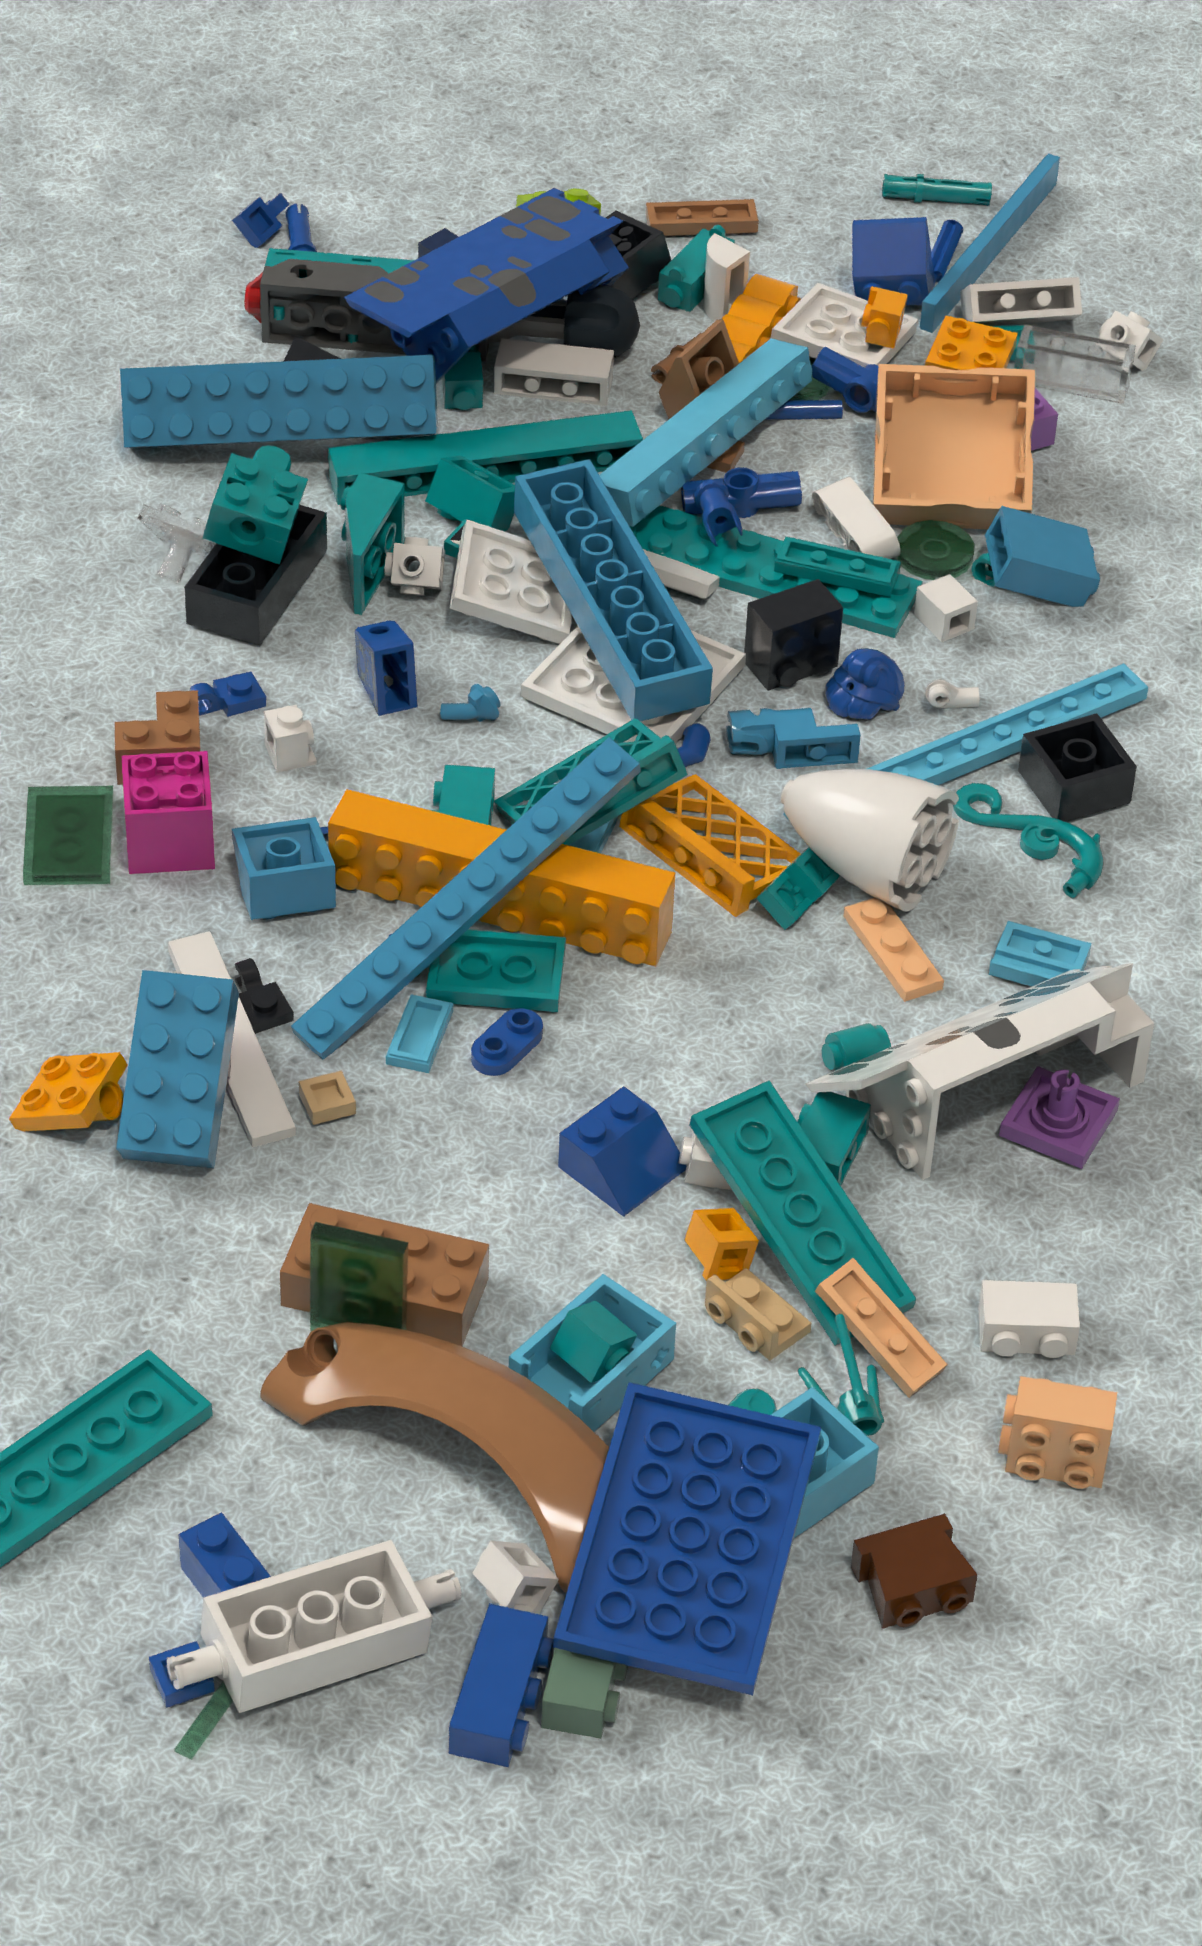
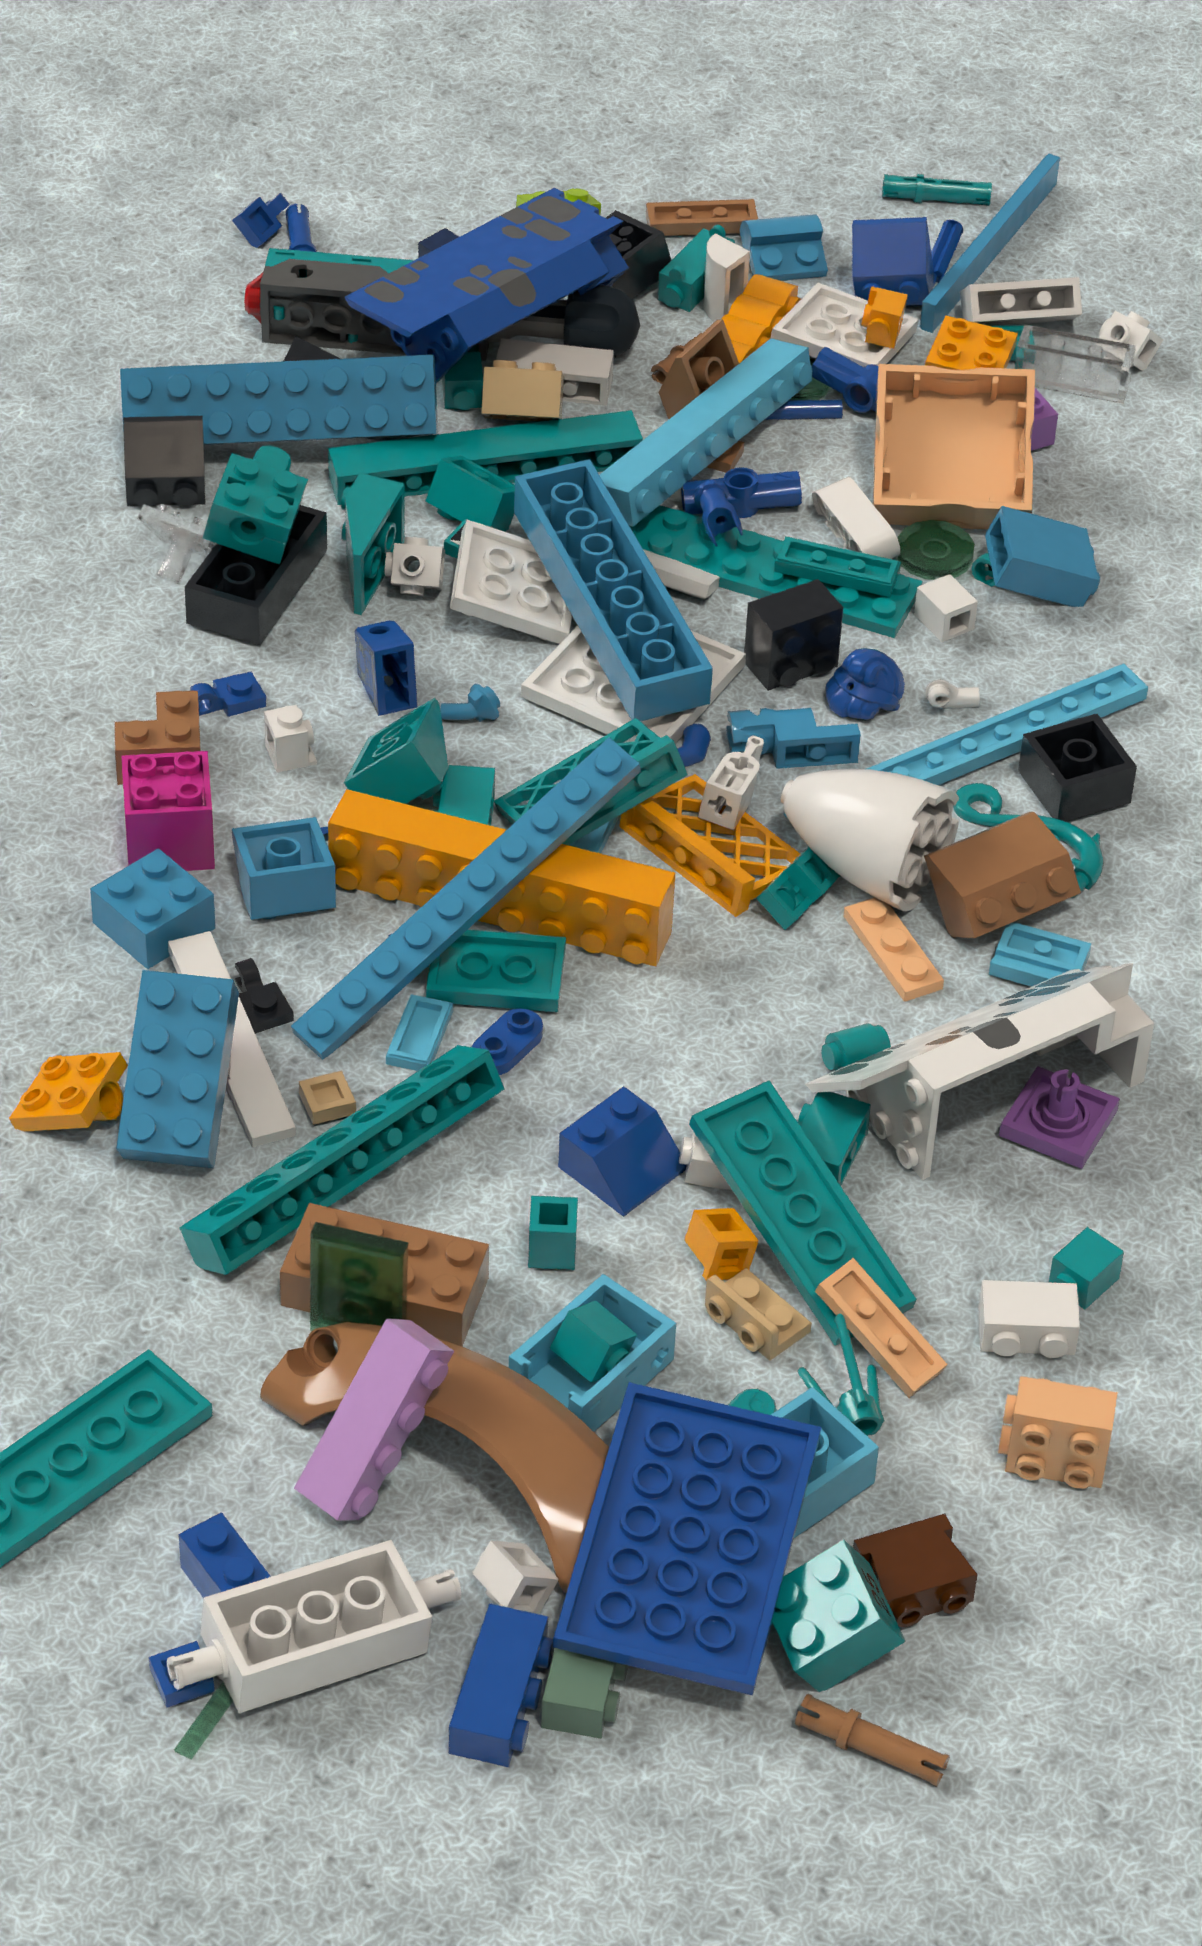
clear green tile [23,786,114,885] -> none
none -> dark azure brick [90,848,216,969]
none -> black slope [123,416,206,507]
none -> teal brick [179,1045,505,1275]
none -> lavender brick [294,1319,454,1520]
none -> teal slope [344,697,449,805]
none -> tan brick [482,360,564,421]
none -> teal brick [528,1195,578,1270]
none -> white piece [698,735,764,830]
none -> dark azure brick [739,214,828,281]
none -> teal brick [772,1539,906,1692]
none -> medium nougat pin [795,1694,950,1787]
none -> medium nougat slope [924,812,1081,938]
none -> teal brick [1049,1227,1124,1310]

